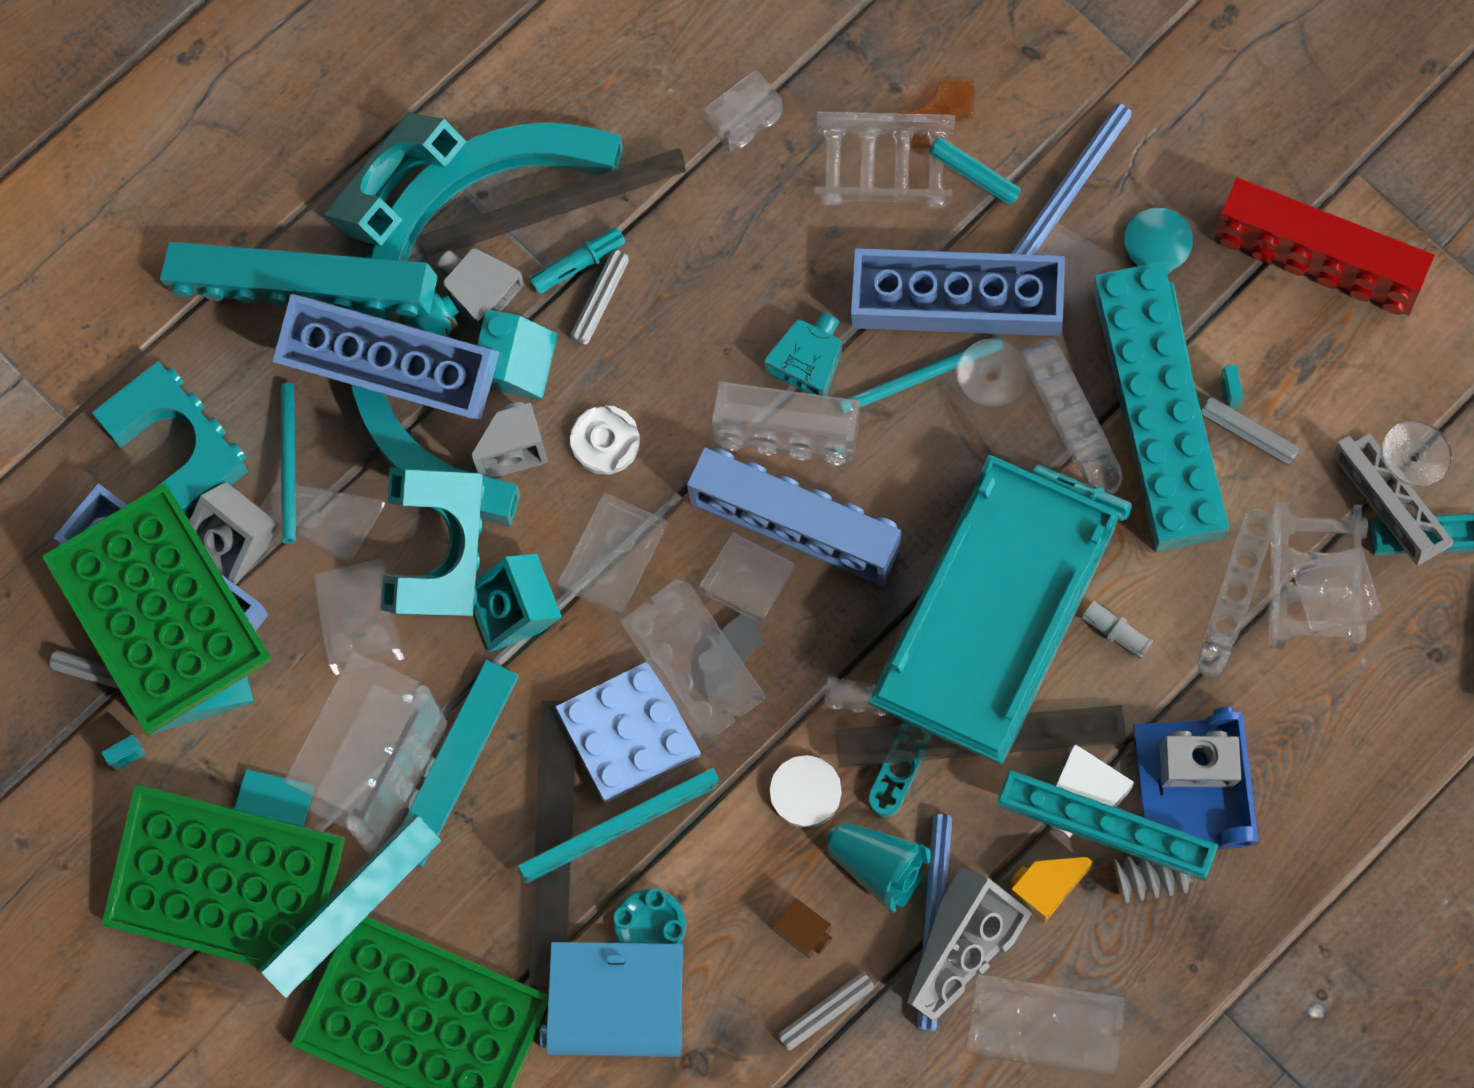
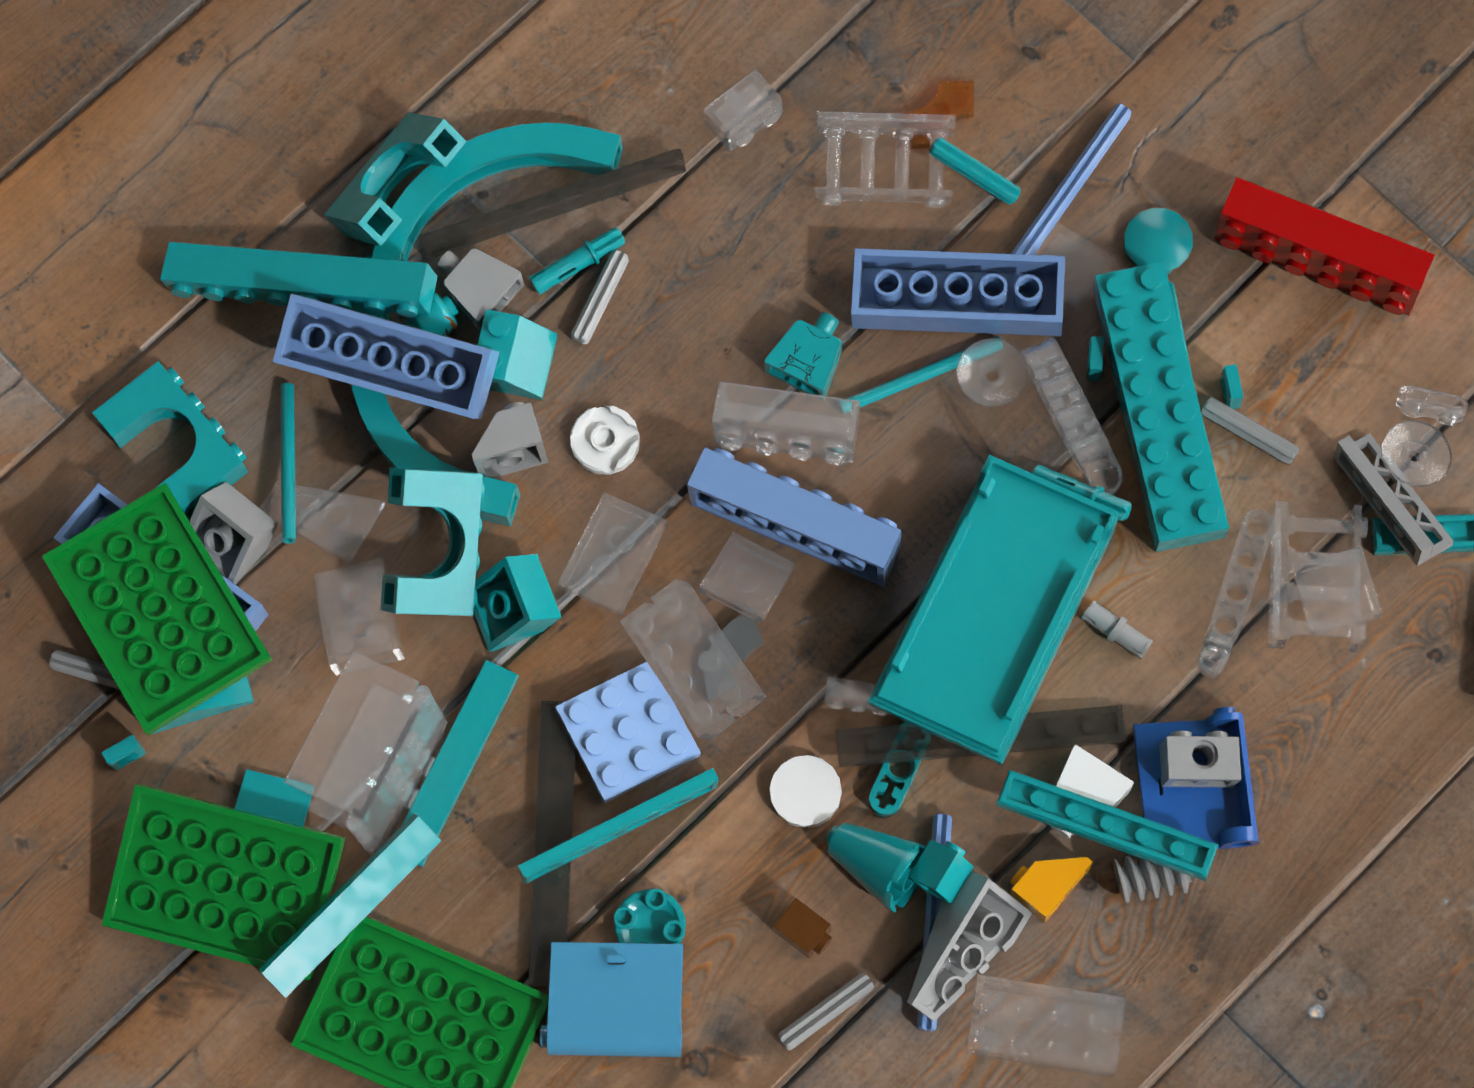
none -> teal brick [908,840,974,904]
none -> teal tile [1086,336,1104,381]
none -> clear plate [1395,386,1469,425]

